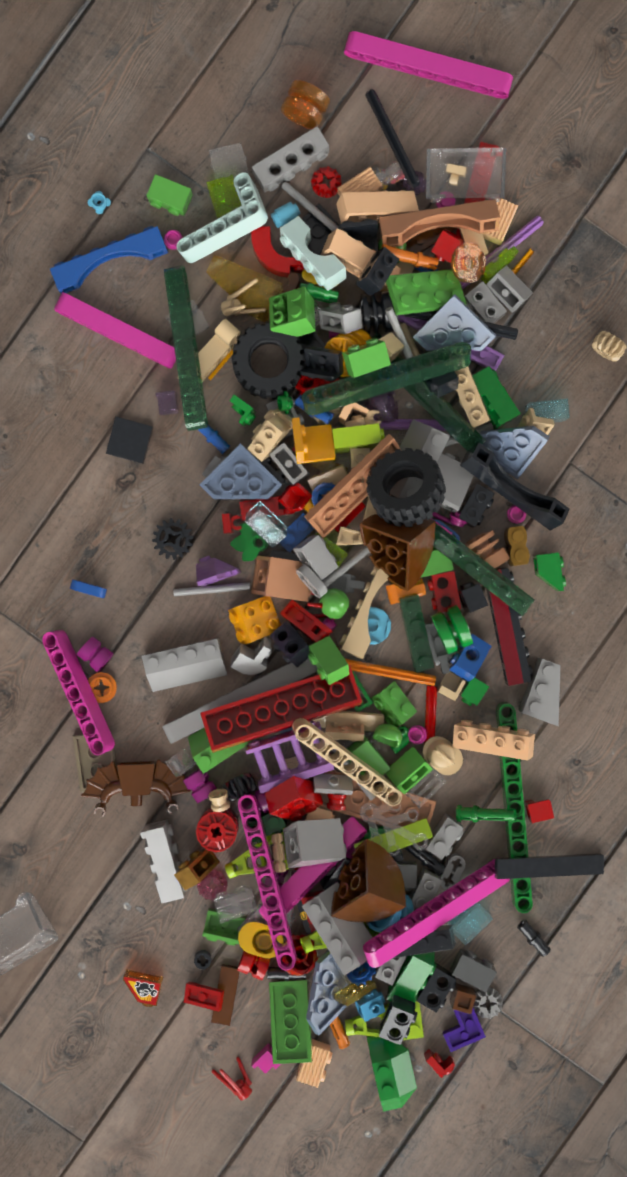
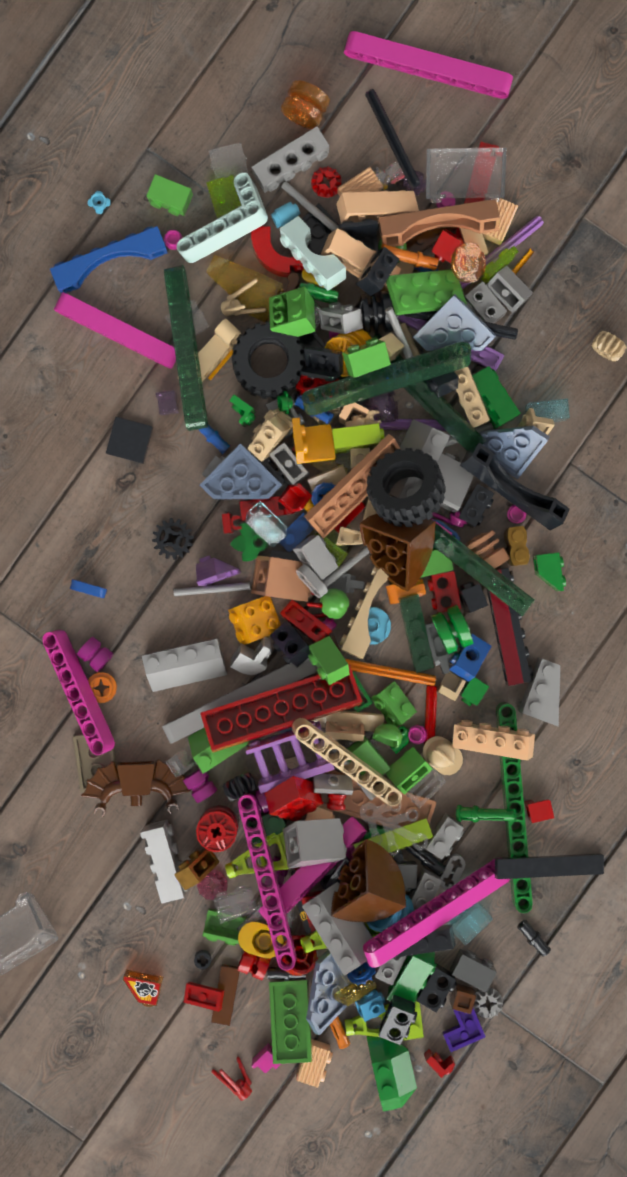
tan wheel [208,789,230,812] -> none
tan axle [271,833,286,873] -> none
tan tile [446,163,467,186] -> none

